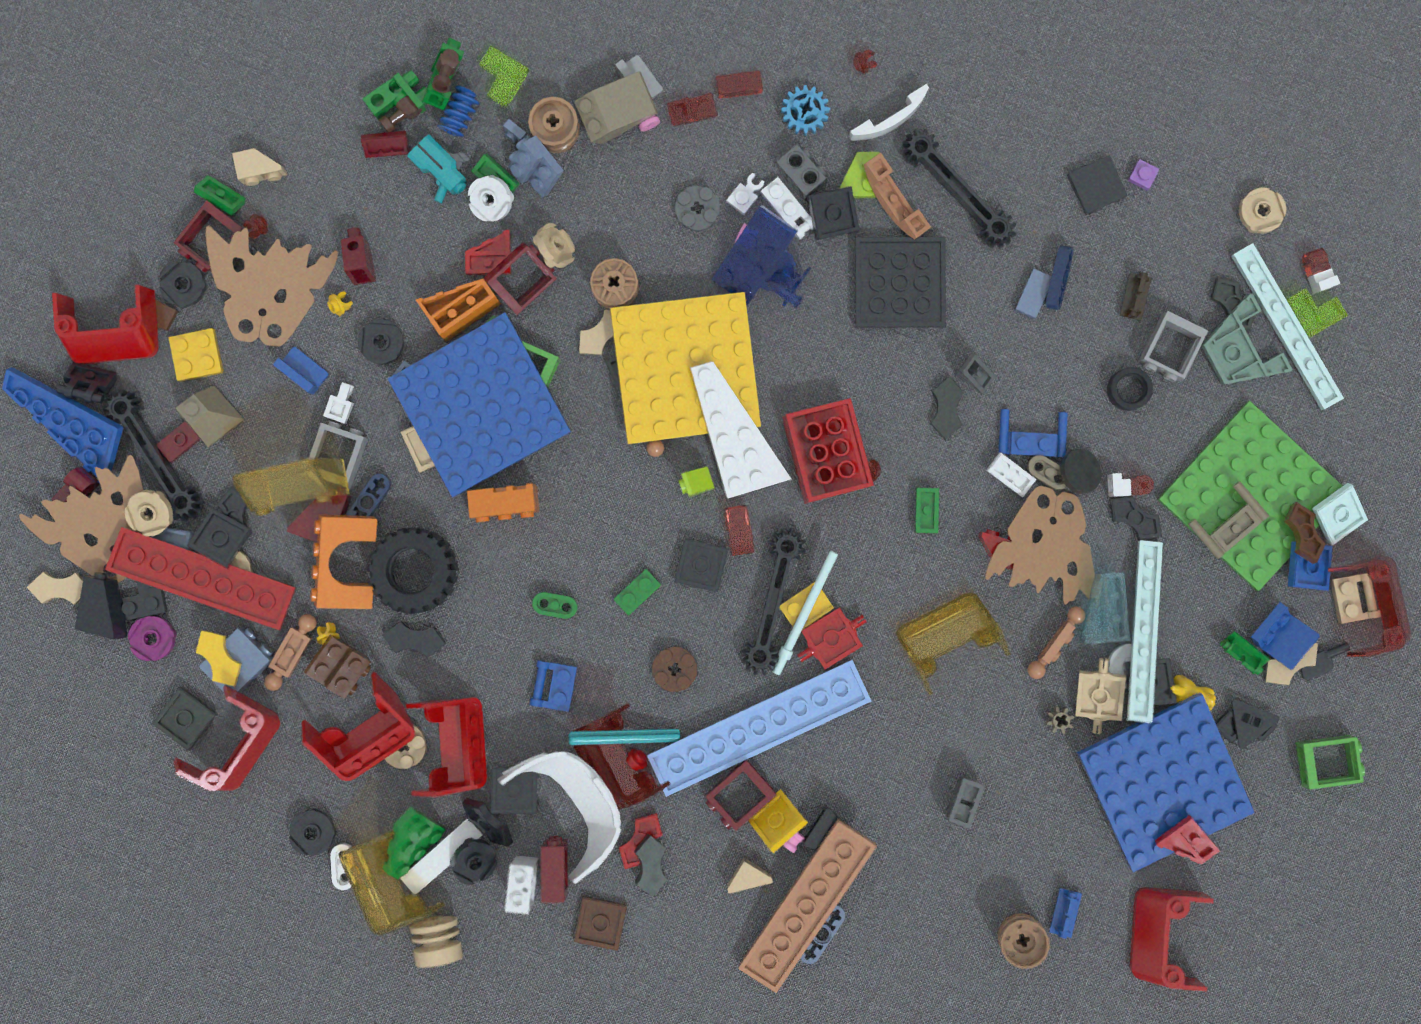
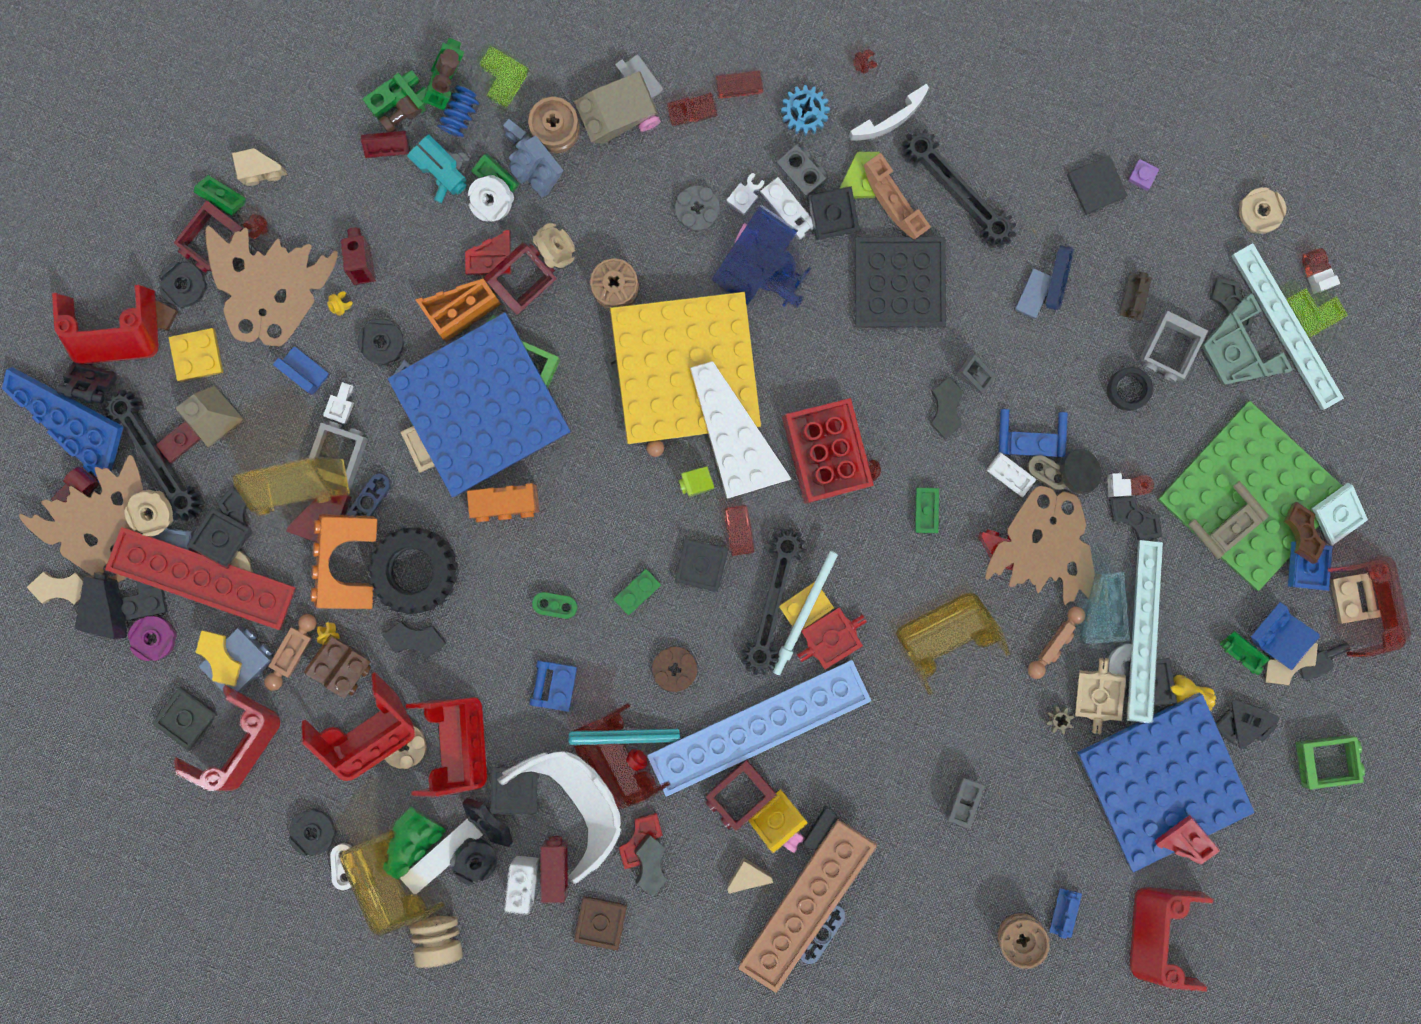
tan tile [579,310,613,355] -> none

